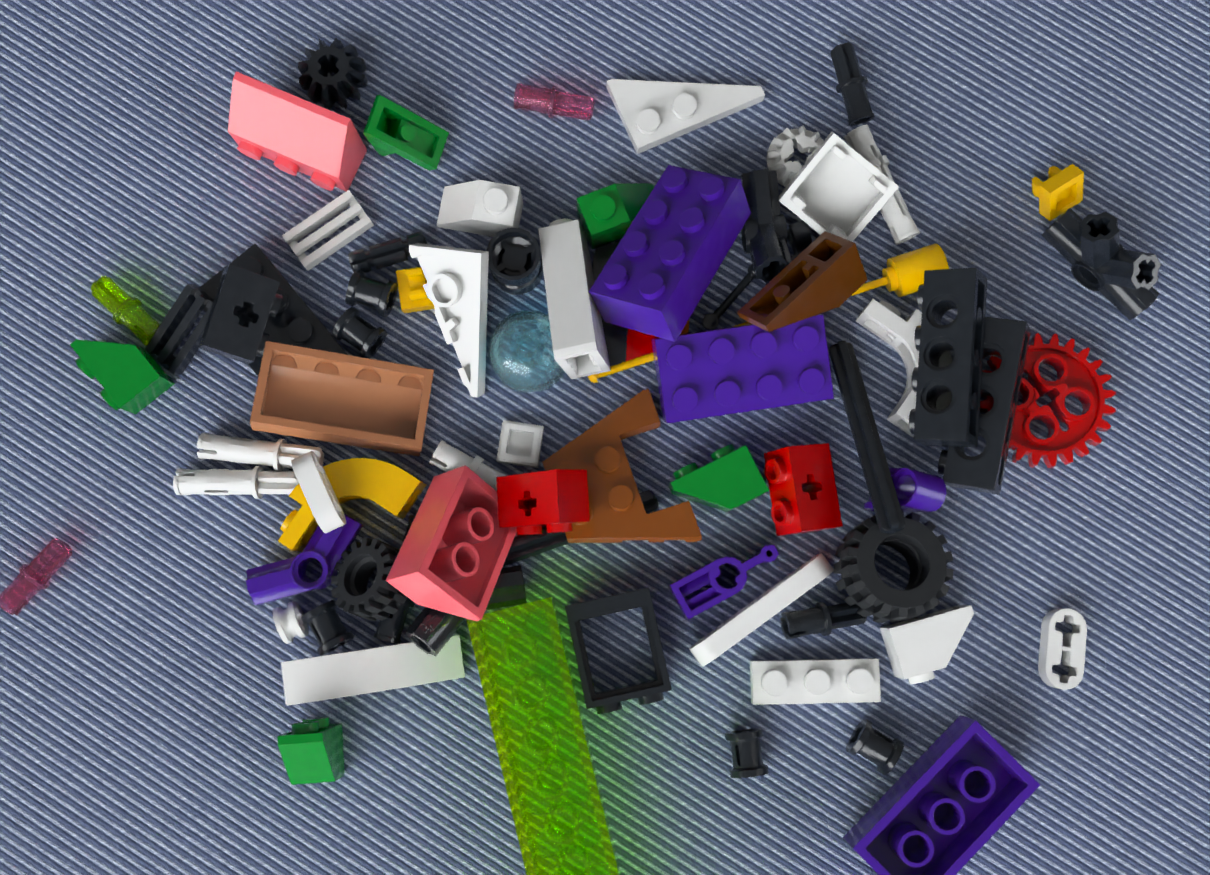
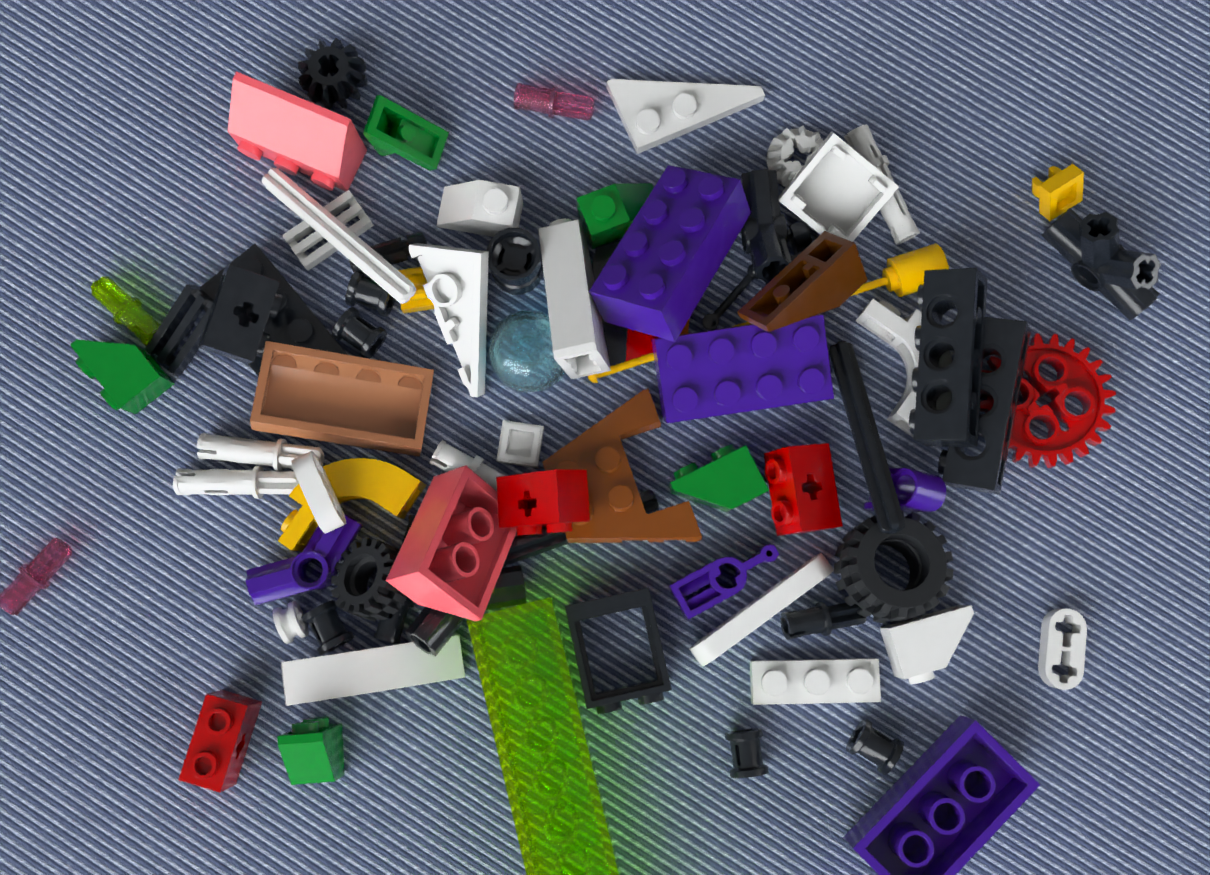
black axle [830,43,875,126] -> none
none -> red brick [178,690,262,793]
none -> white axle [262,168,416,304]

